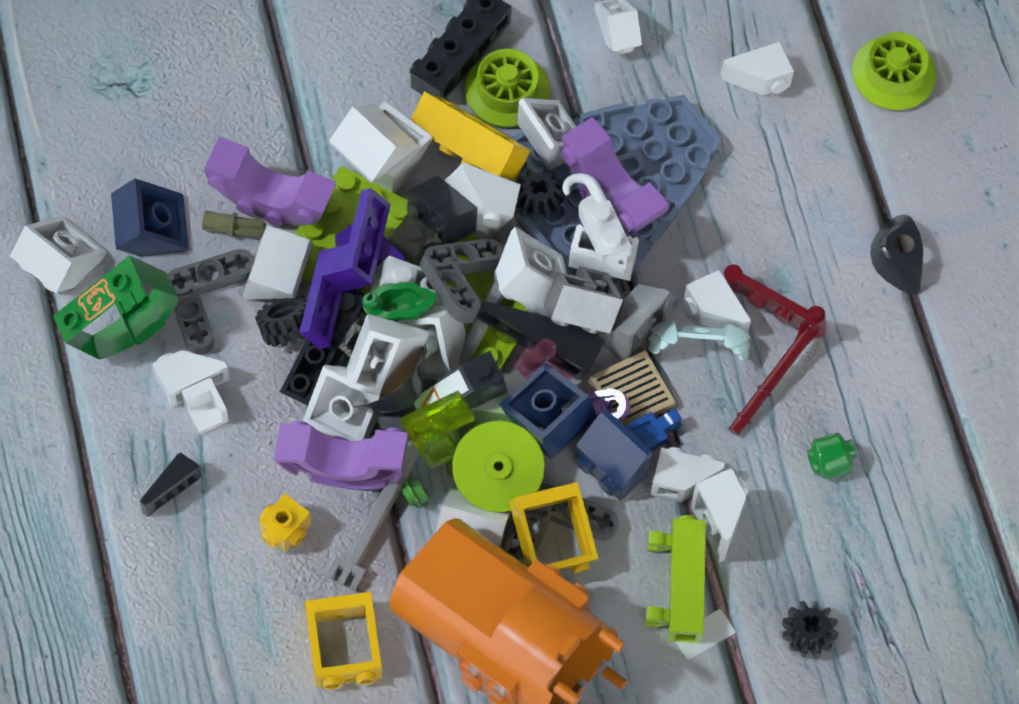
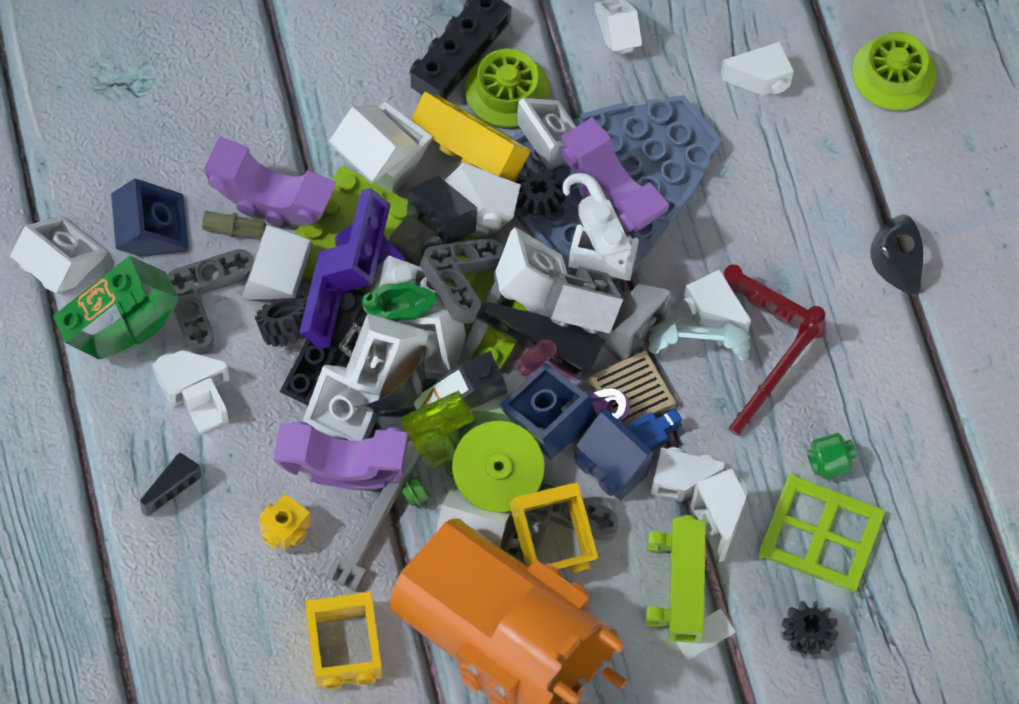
none -> lime window [758,473,886,593]

